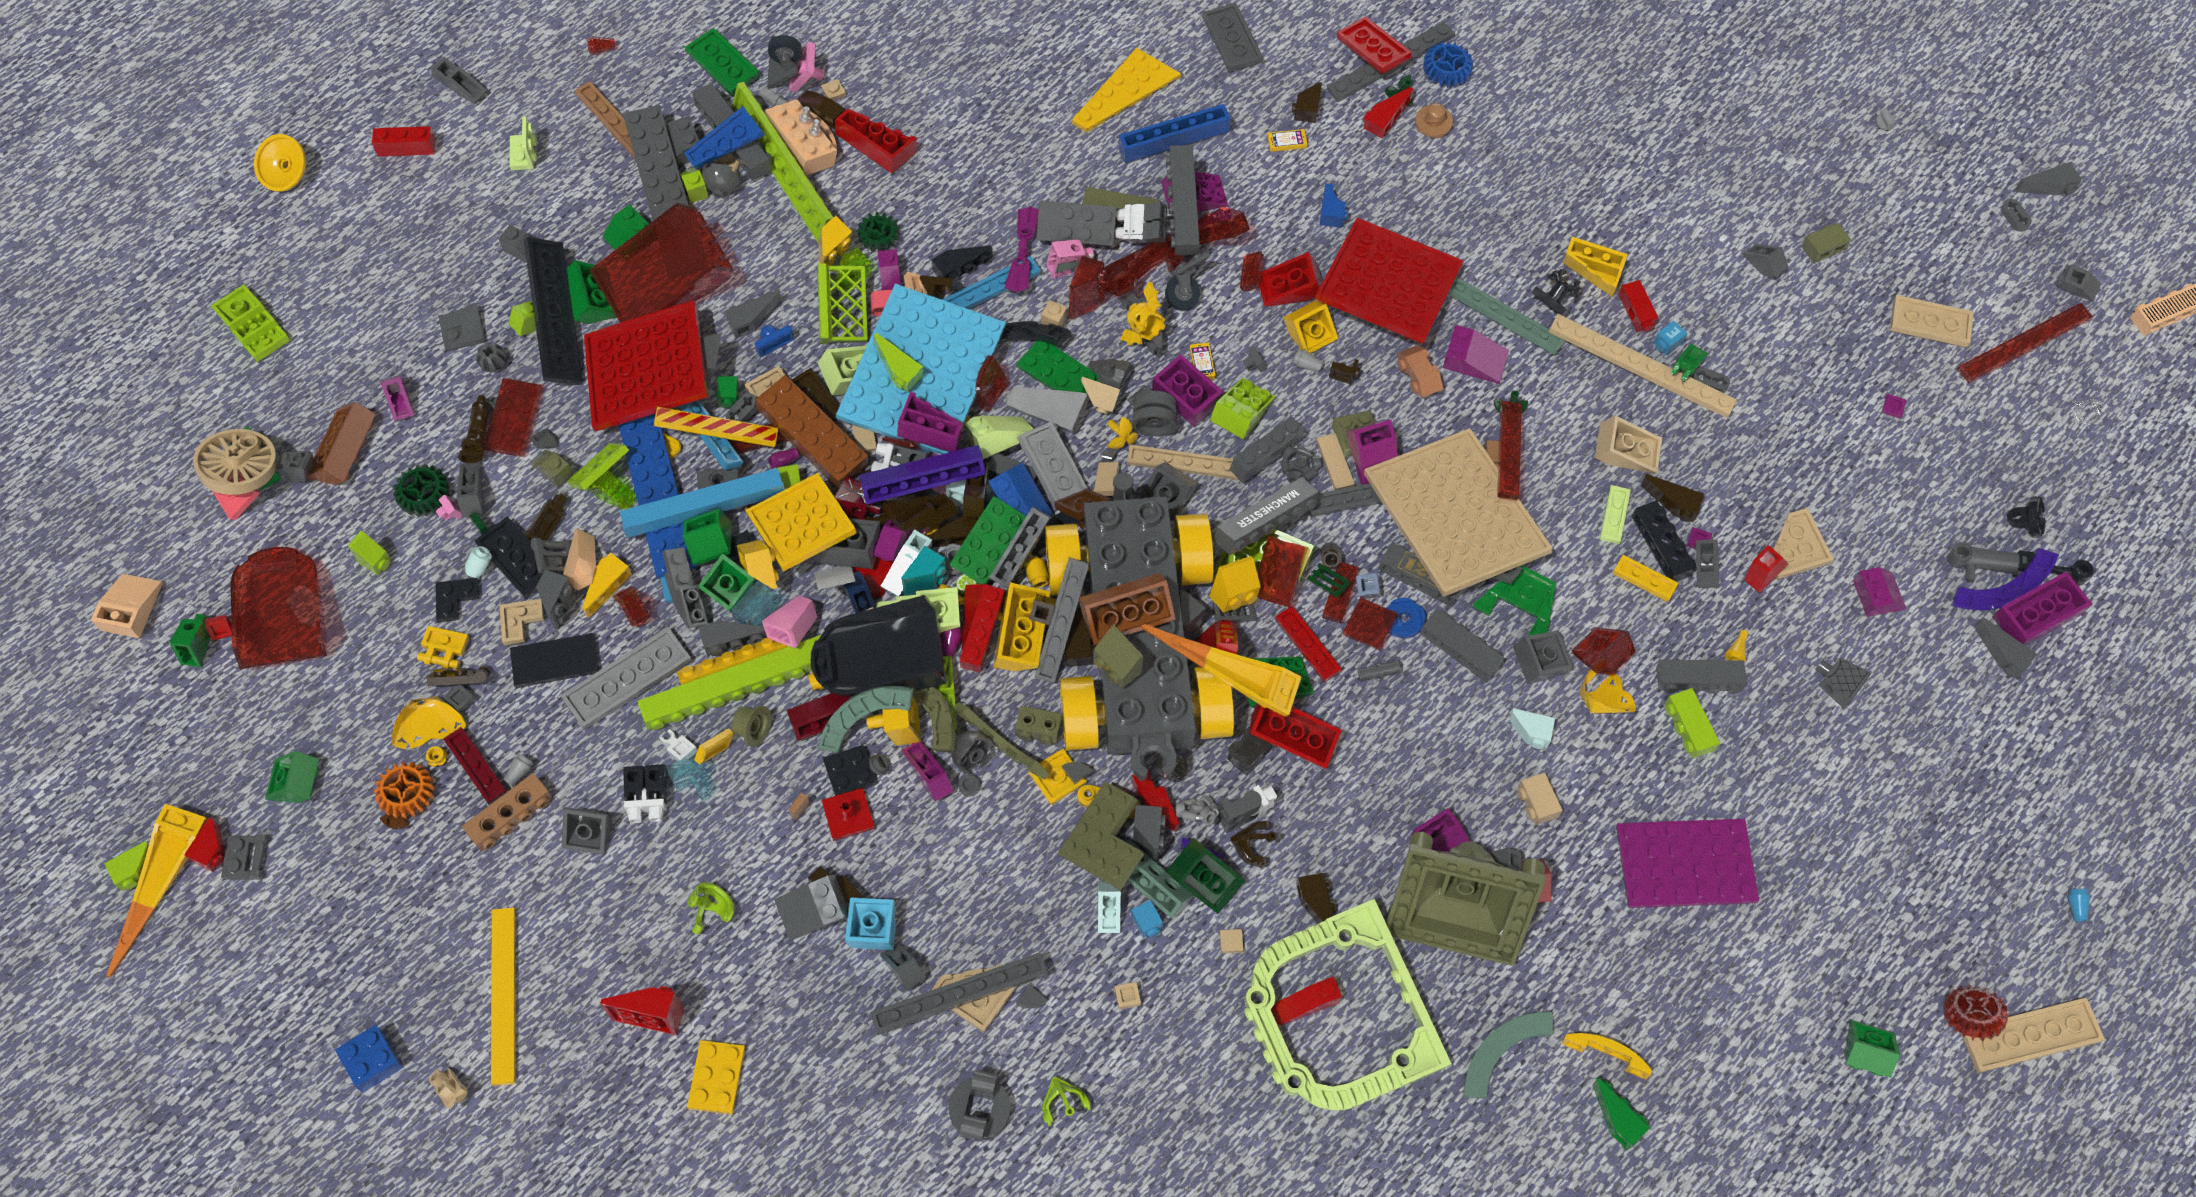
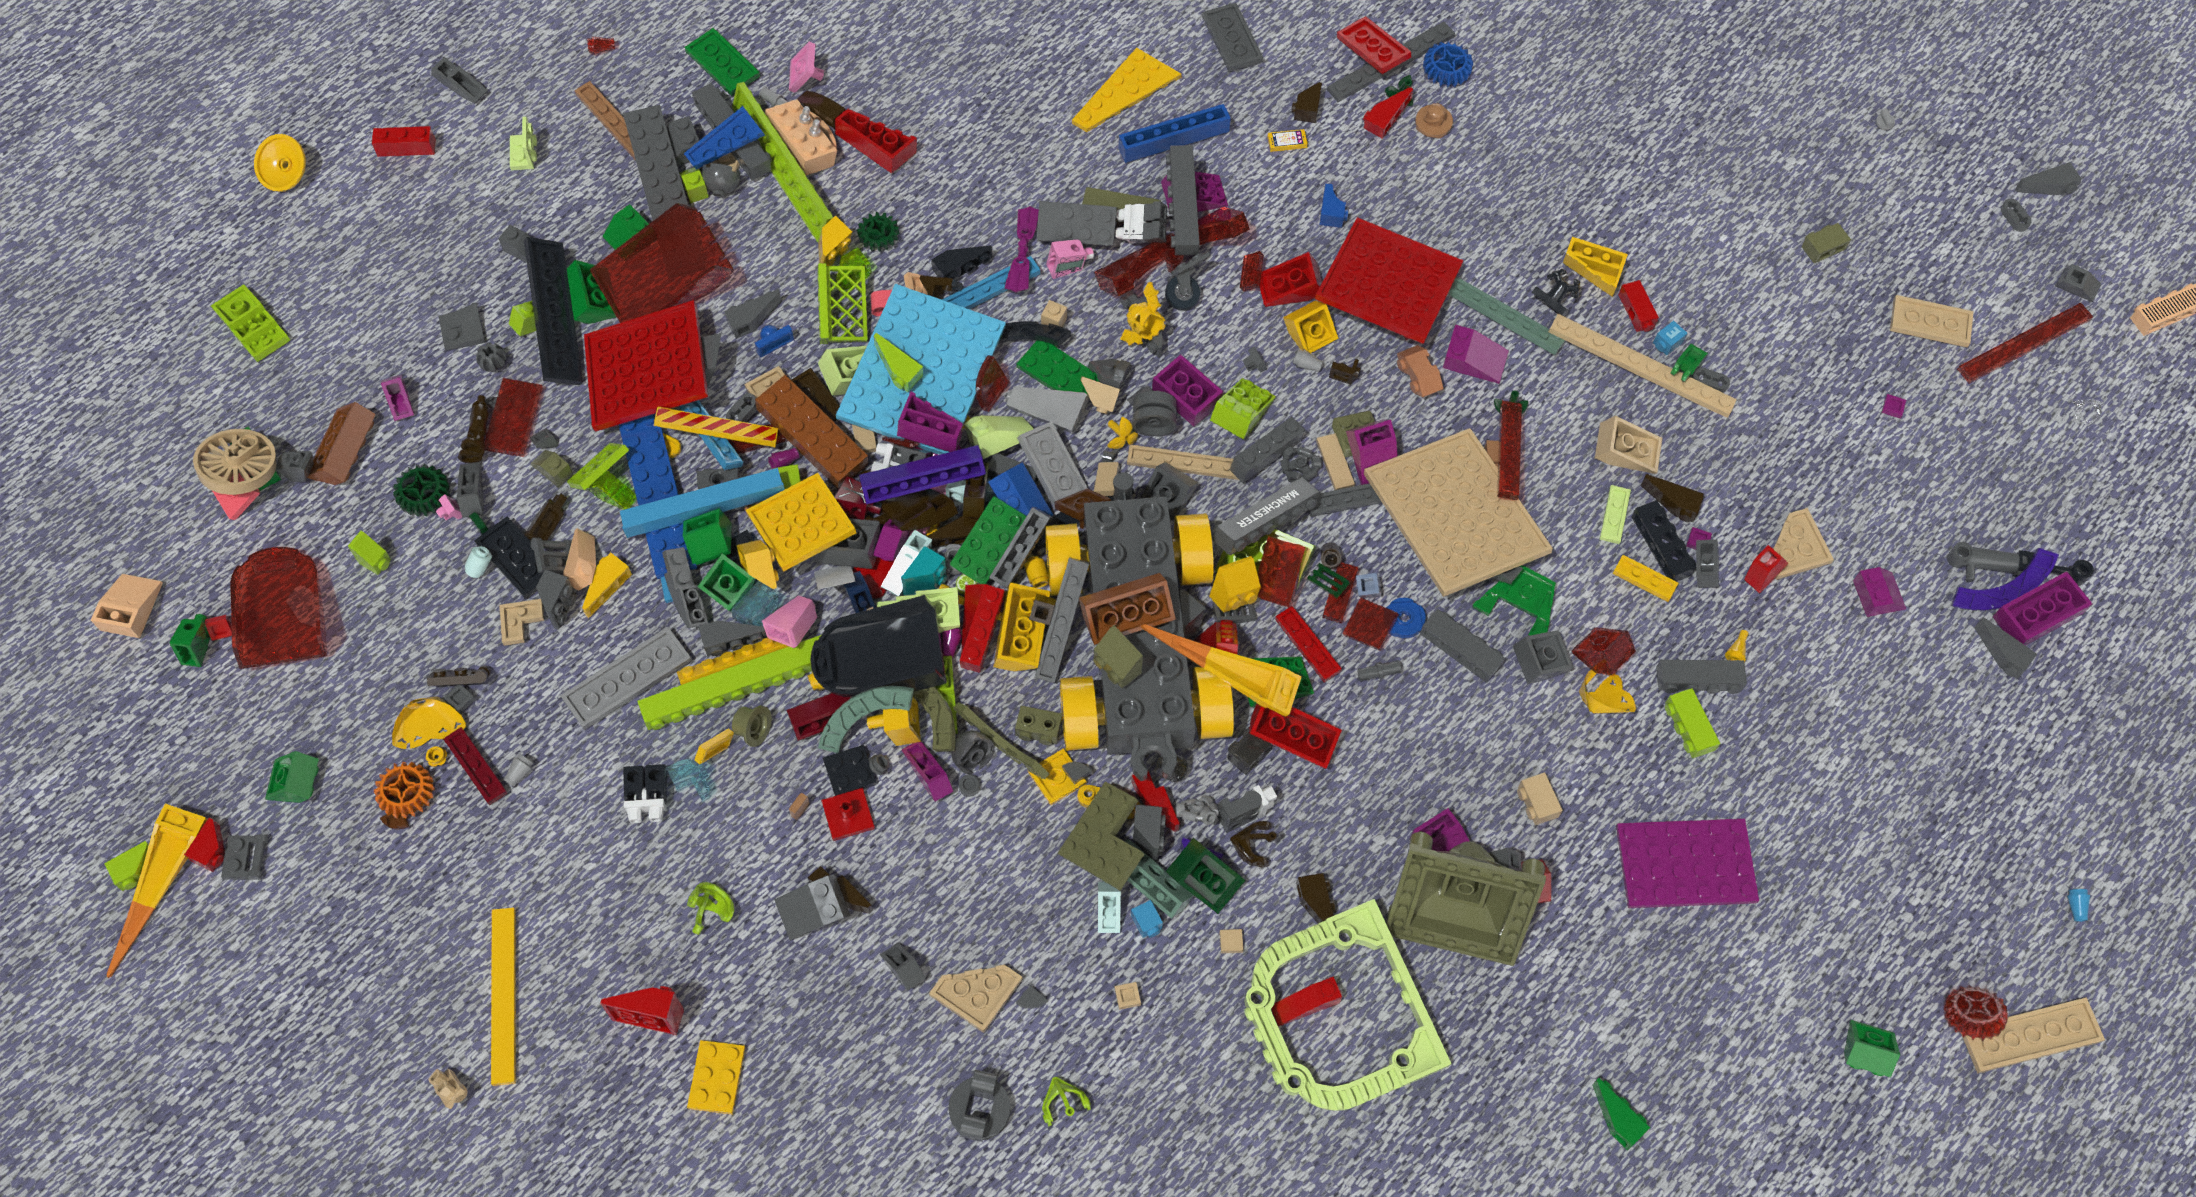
blue brick [335,1024,404,1093] -> none
yellow plate [417,626,469,669] -> none
black plate [435,578,479,623] -> none
medium nougat brick [461,773,552,852] -> none
black tile [510,633,599,688] -> none
dark grey slope [562,807,613,855] -> none
clear red slope [613,586,650,627] -> none
white plate [659,729,698,765] -> none
green brick [716,376,739,409] -> none
plate [767,35,802,89] -> none
tan plate [821,79,846,101] -> none
medium azure slope [845,898,896,950] -> none
dark grey plate [870,952,1048,1035] -> none
magenta slope [877,249,901,290] -> none
dark brown slope [1065,606,1095,667] -> none
clear red slope [1069,256,1107,320] -> none
tile [1189,342,1215,380] -> none
dark grey brick [1379,543,1461,607] -> none
sand green tile [1463,1012,1553,1099] -> none
light aqua slope [1509,708,1555,749] -> none
yellow slope [1561,1033,1652,1080] -> none
dark grey slope [1742,244,1789,278] -> none
dark grey torso [1815,658,1872,709] -> none
black tile [2007,496,2046,537] -> none

